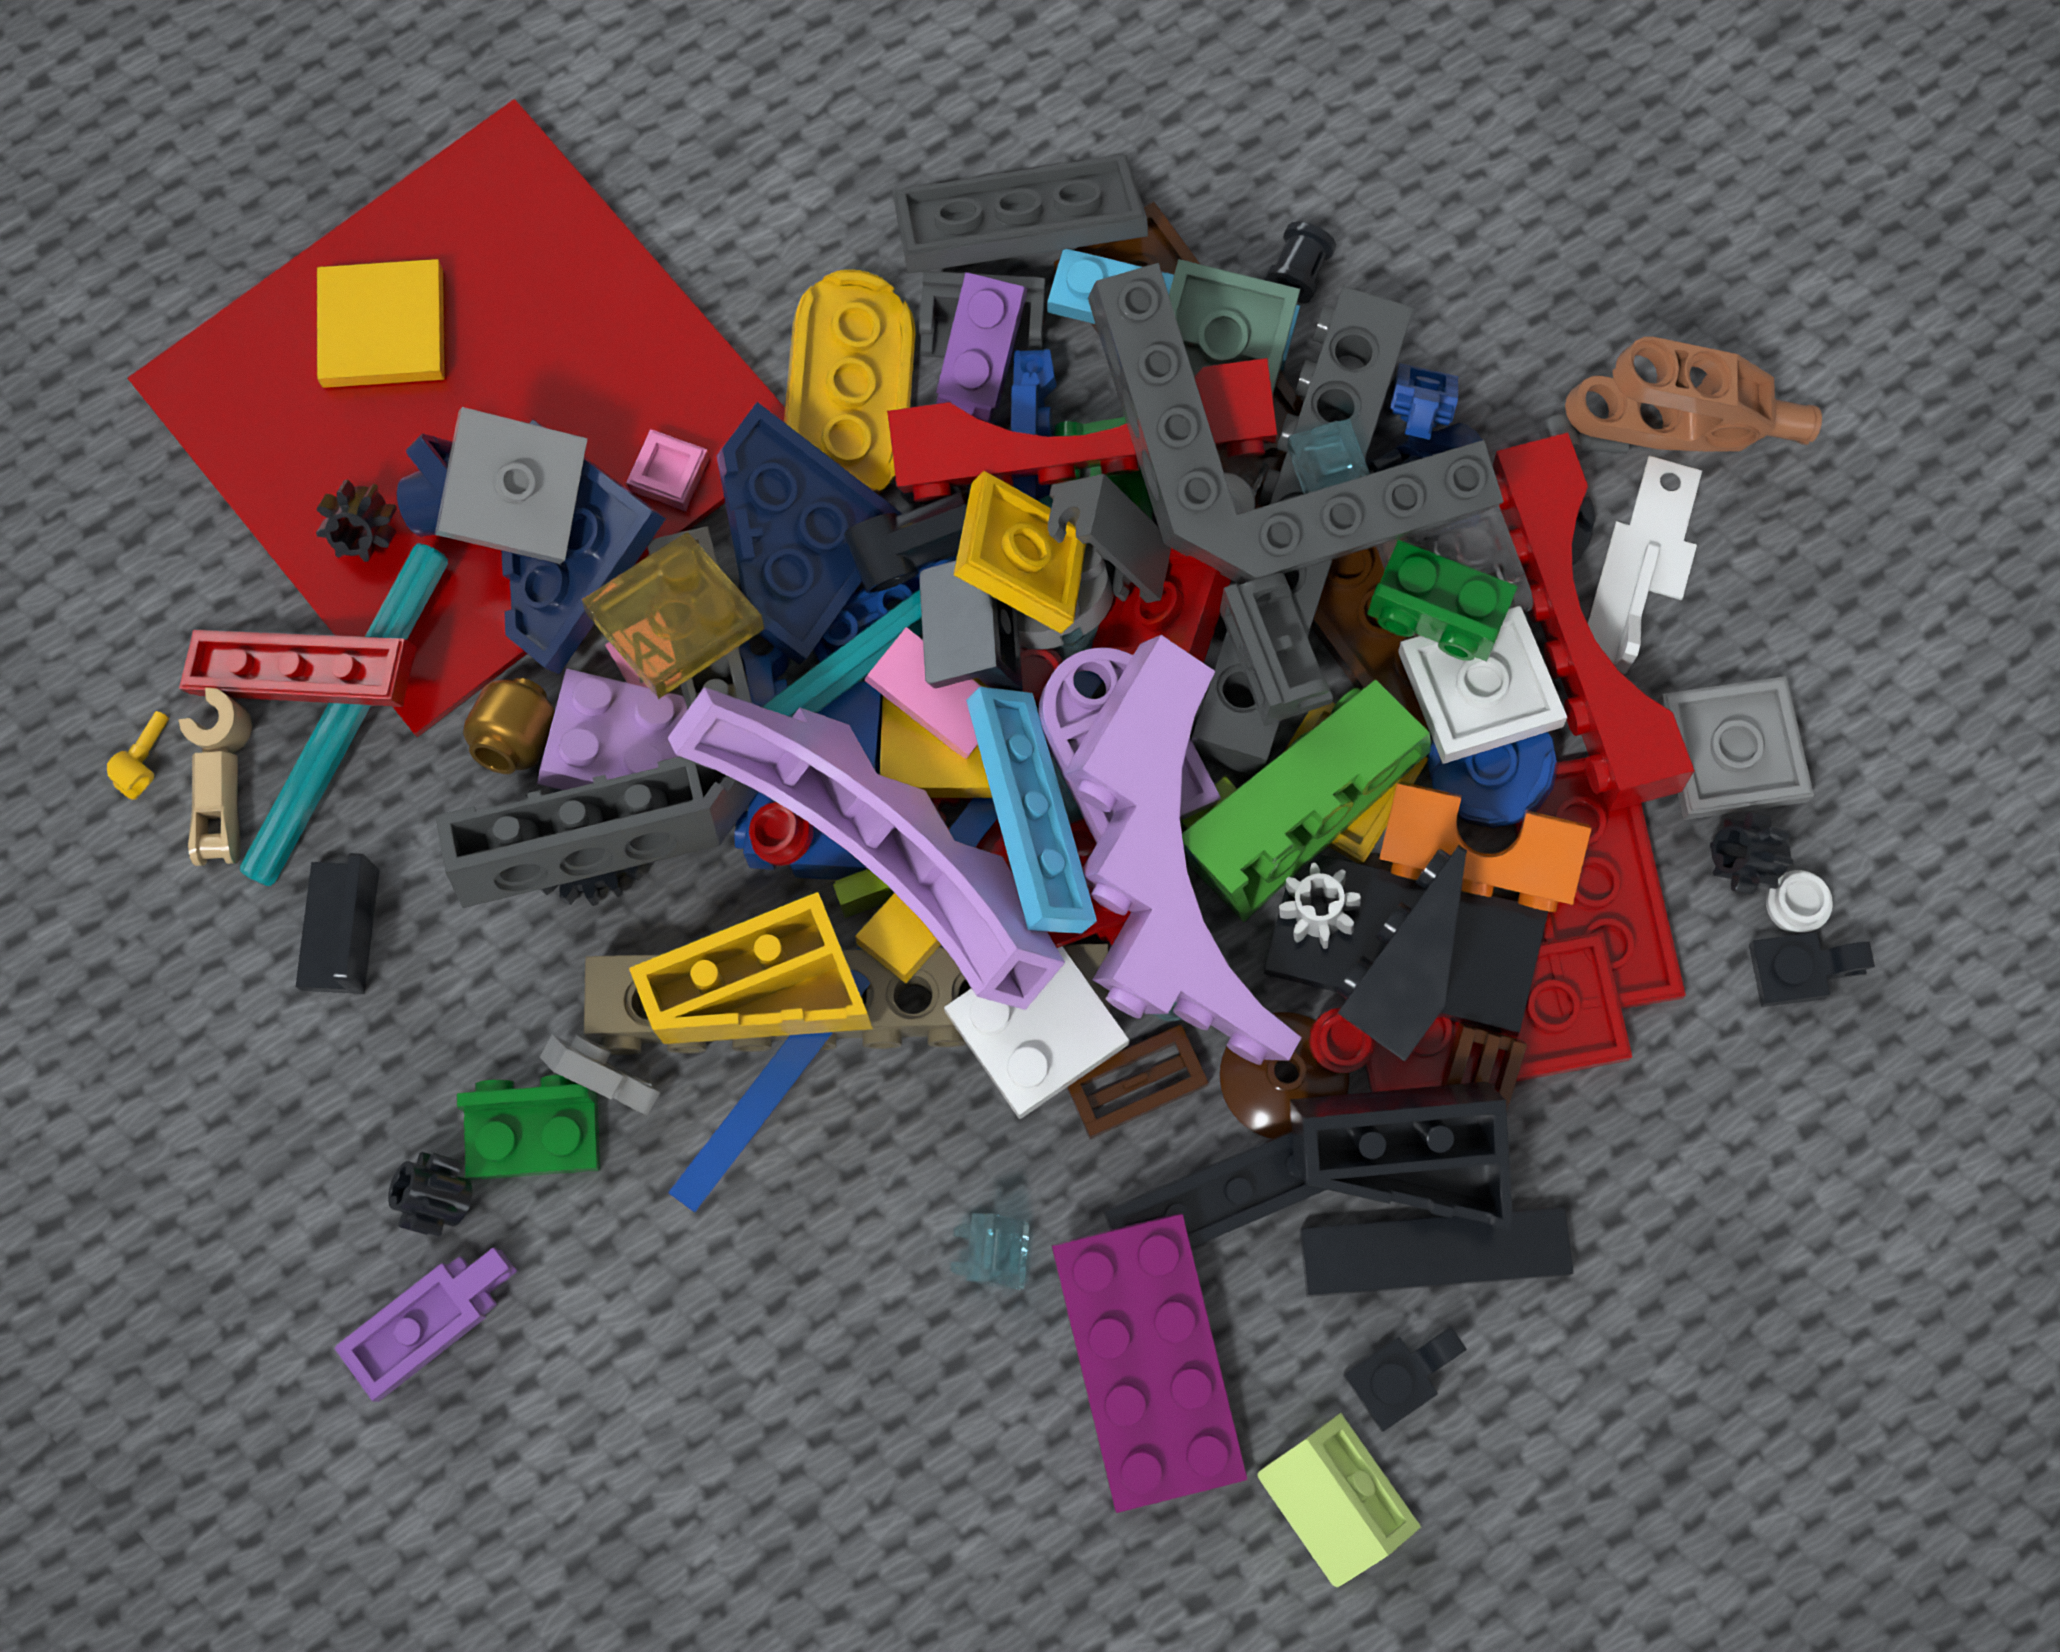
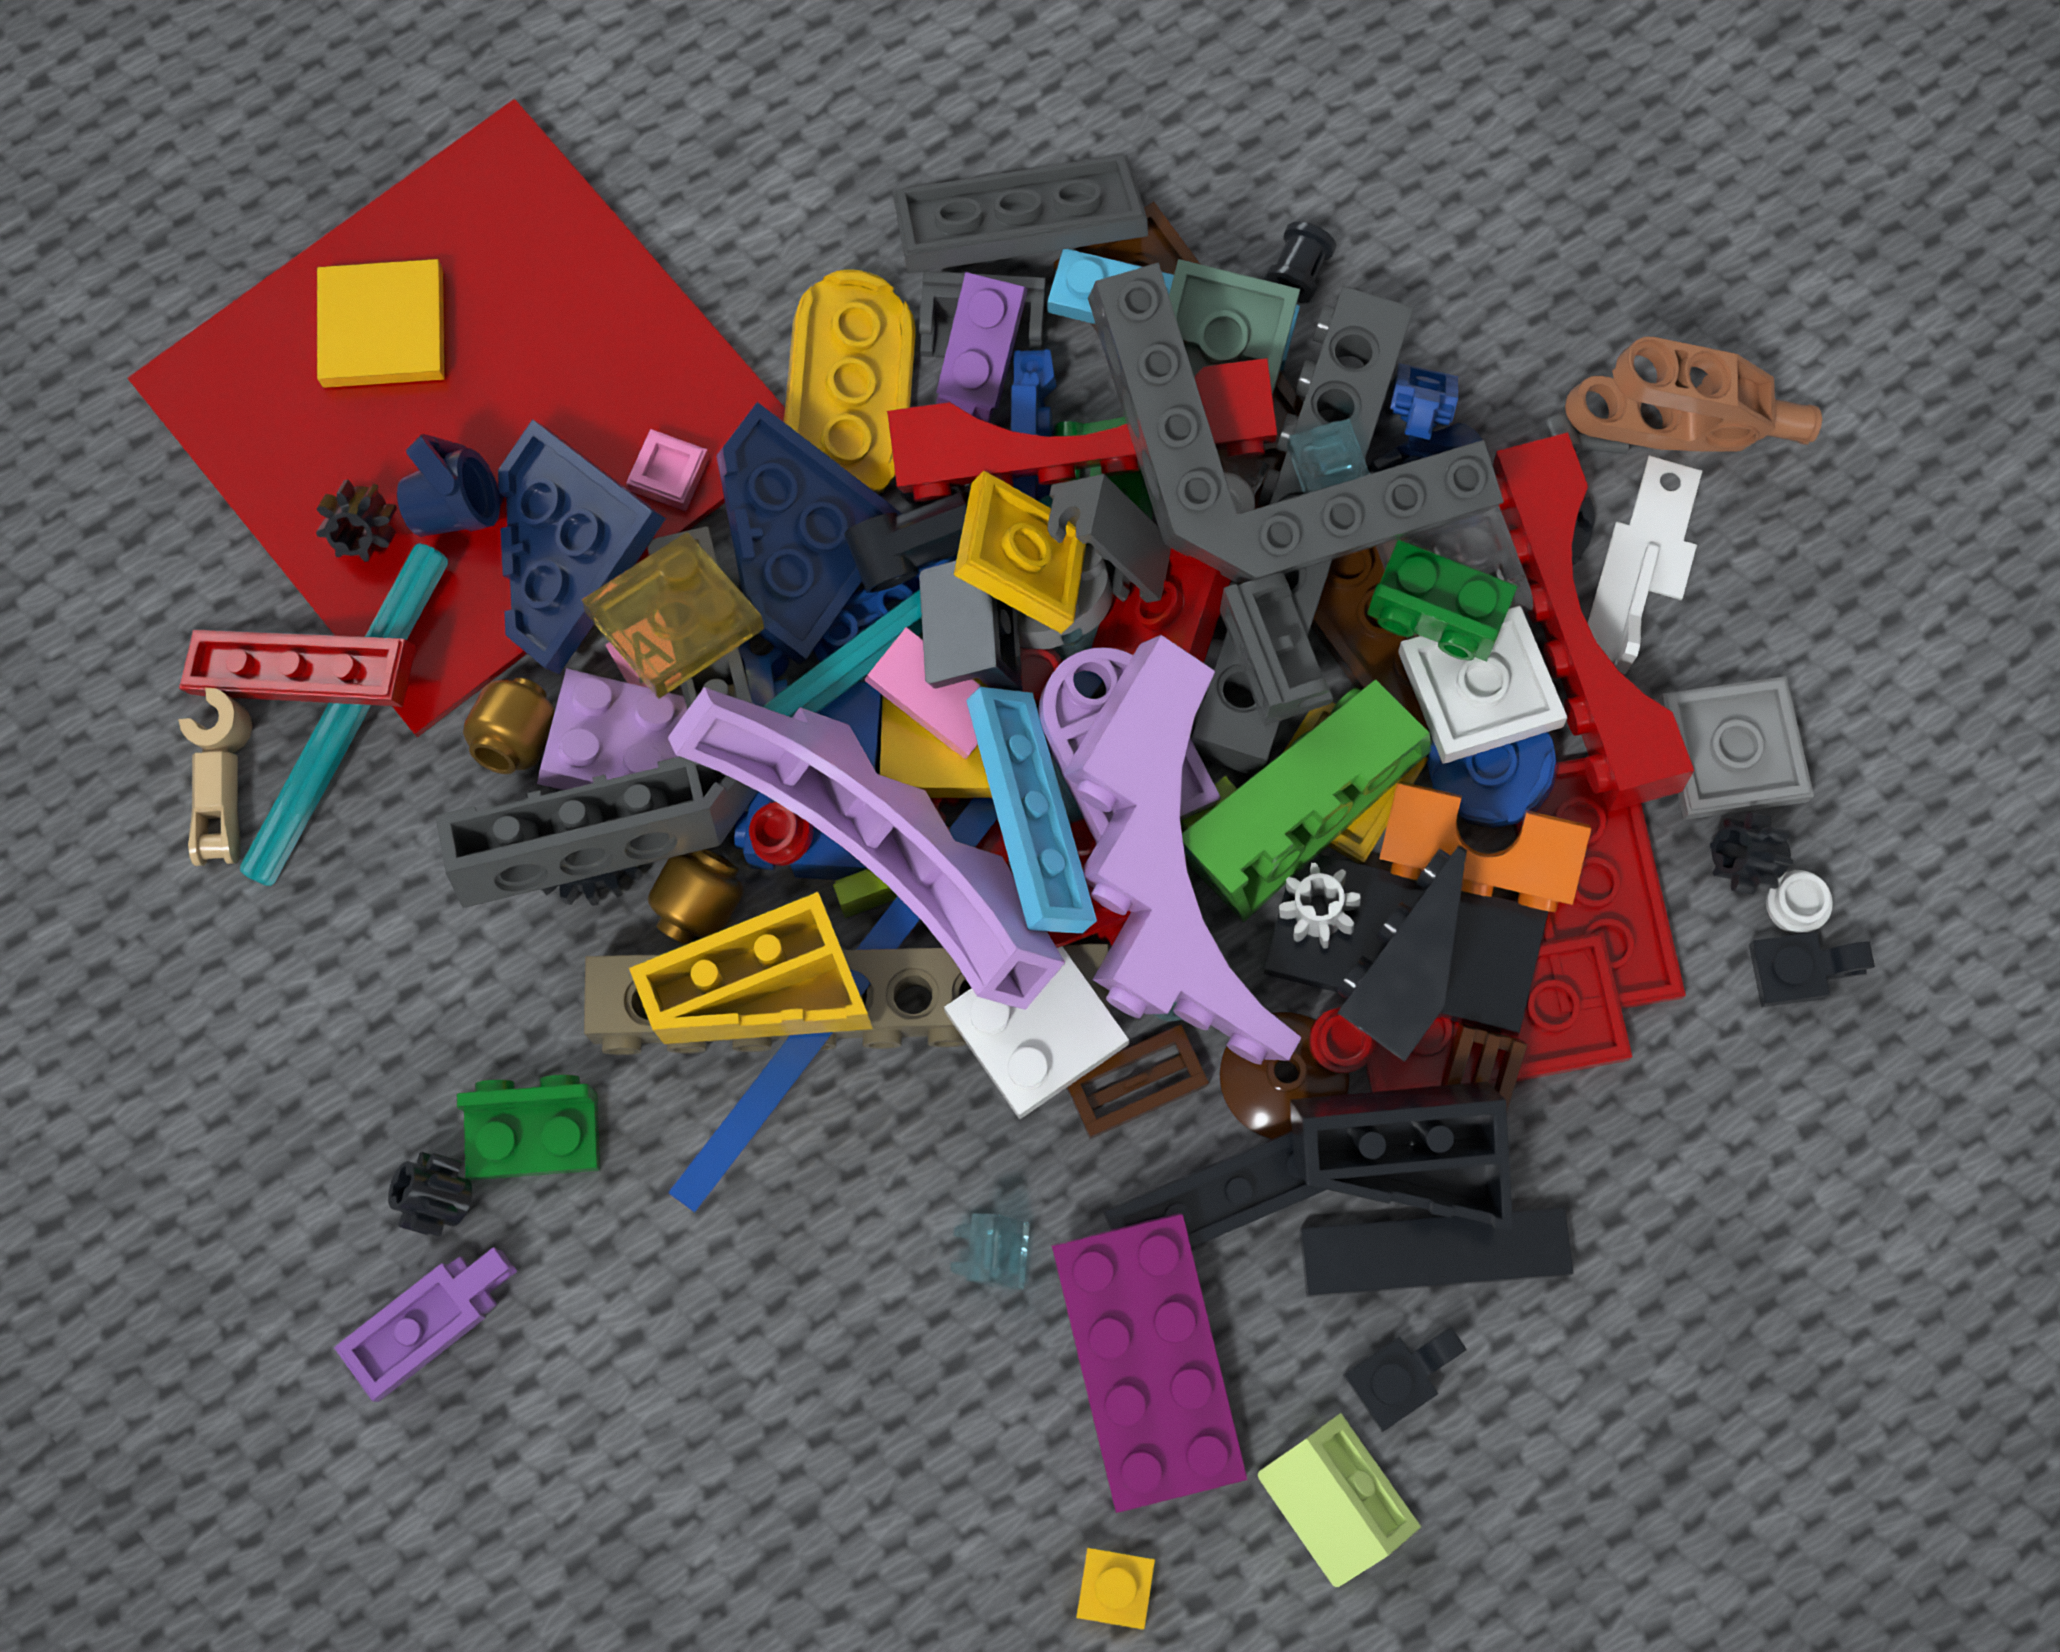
yellow hand [107,711,169,800] -> none
black panel [295,853,379,994] -> none
light grey plate [435,407,587,564] -> none
light grey plate [540,1034,660,1115] -> none
yellow tile [855,893,941,983] -> none
none -> pearl gold head [647,849,744,944]
none -> yellow plate [1076,1548,1155,1630]

